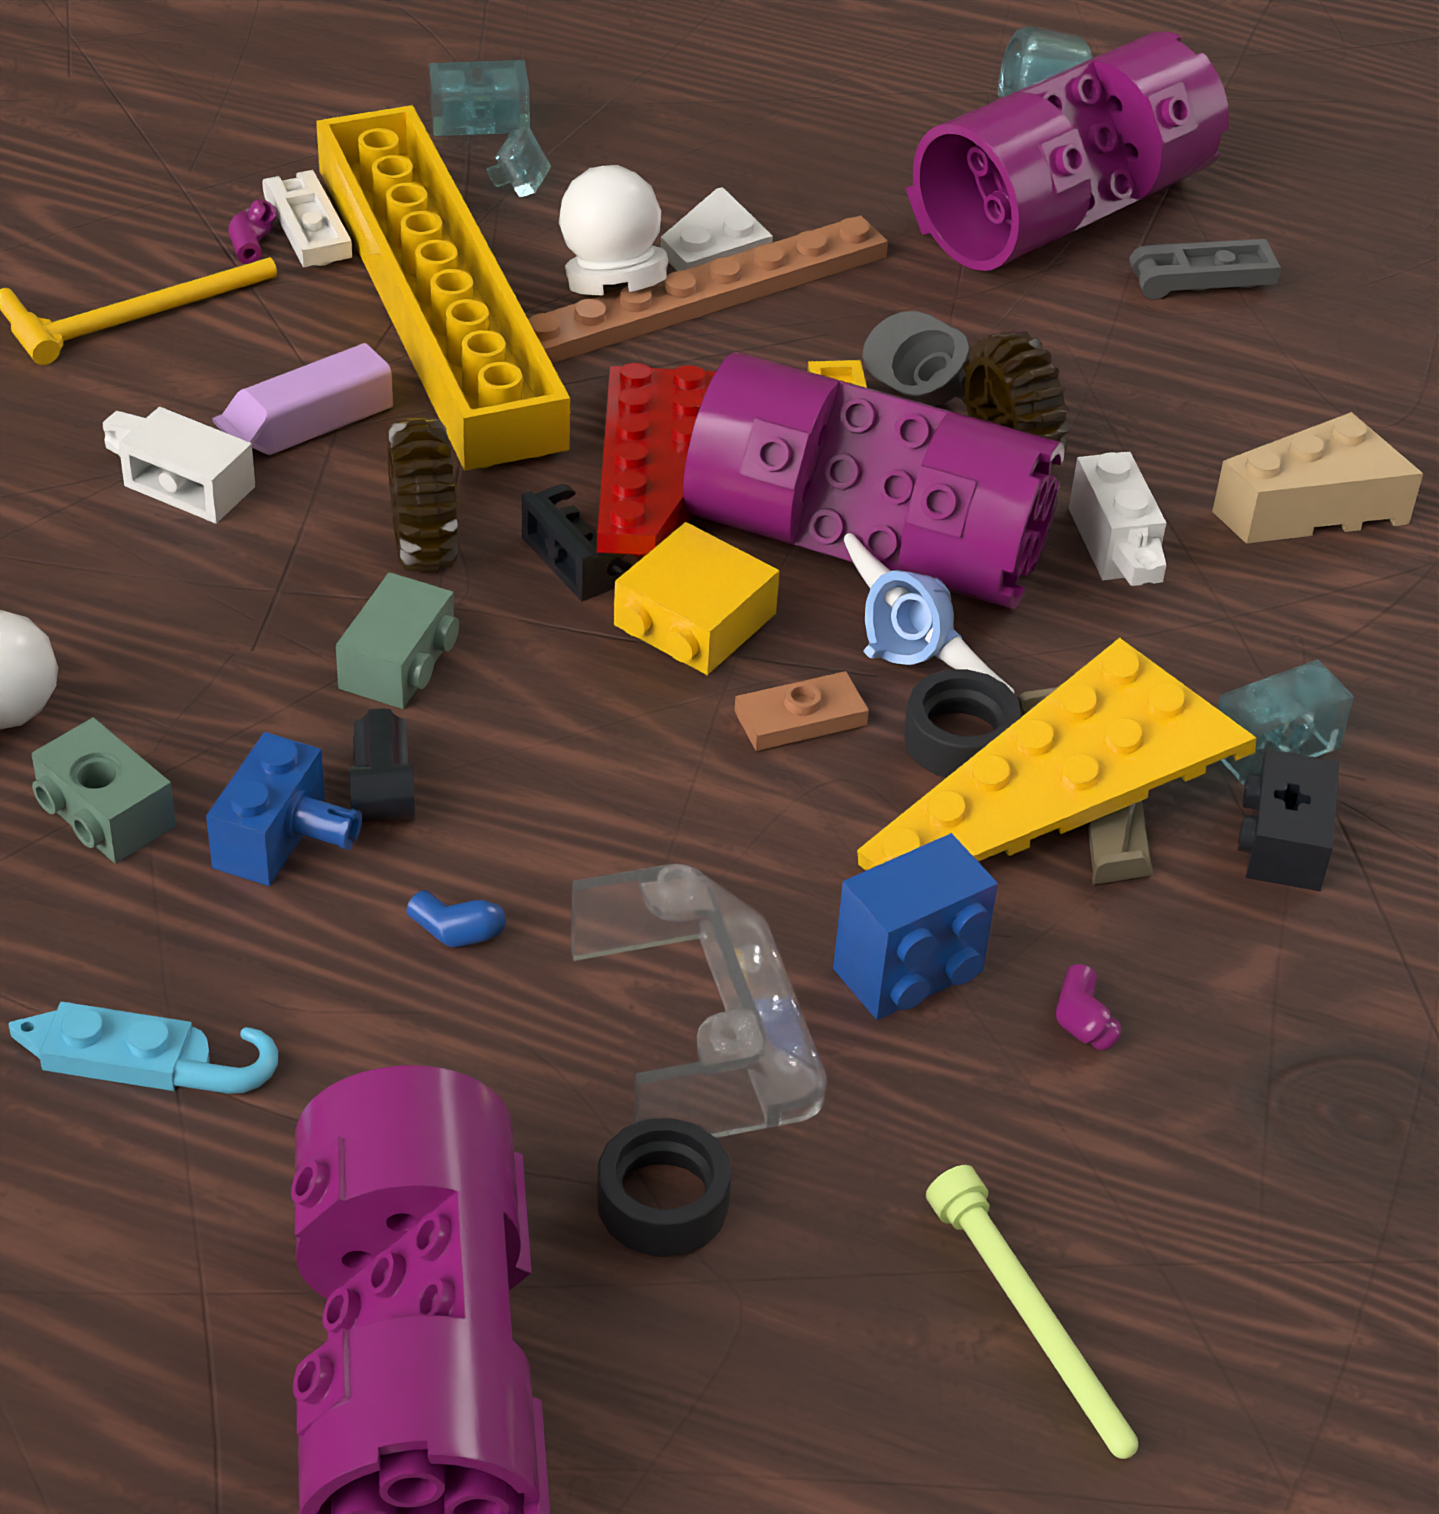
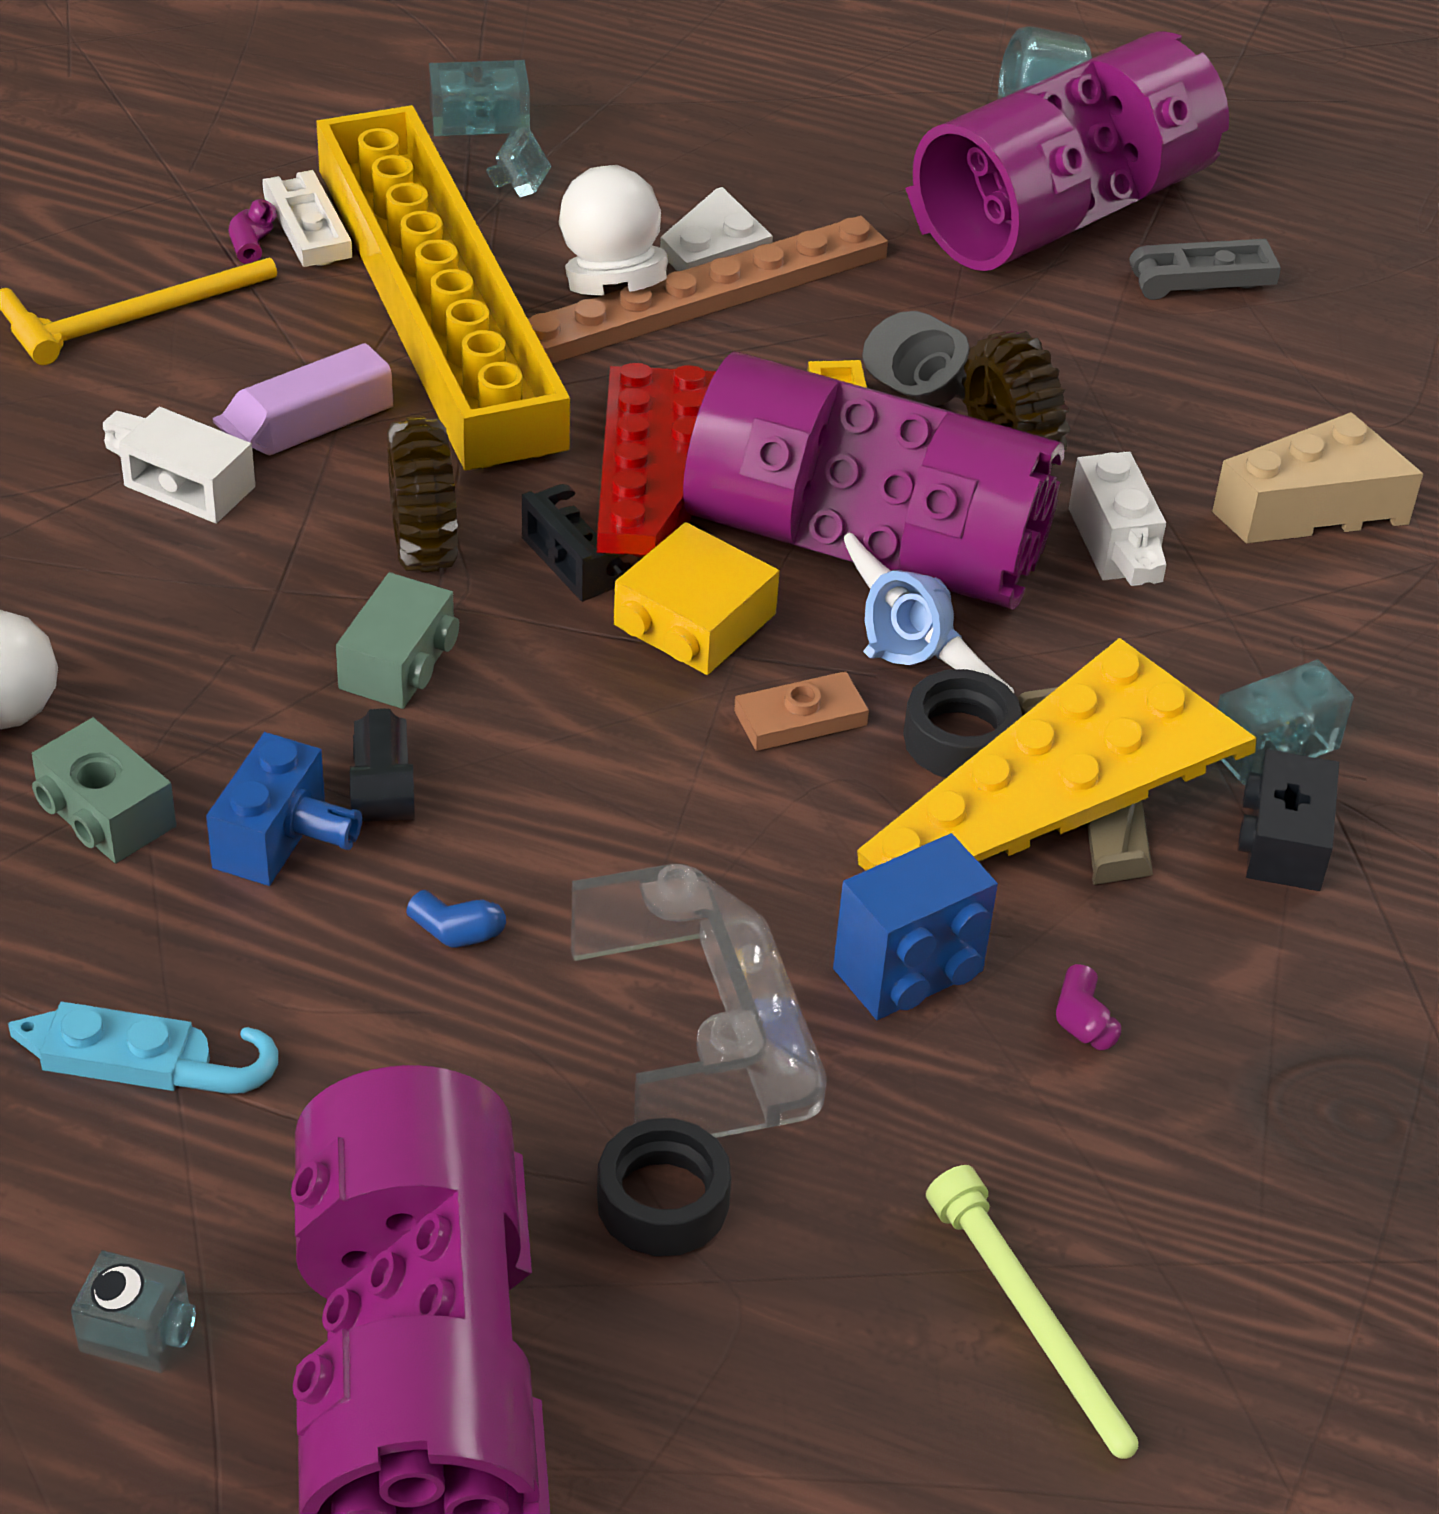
none -> clear light blue brick [71,1250,196,1373]

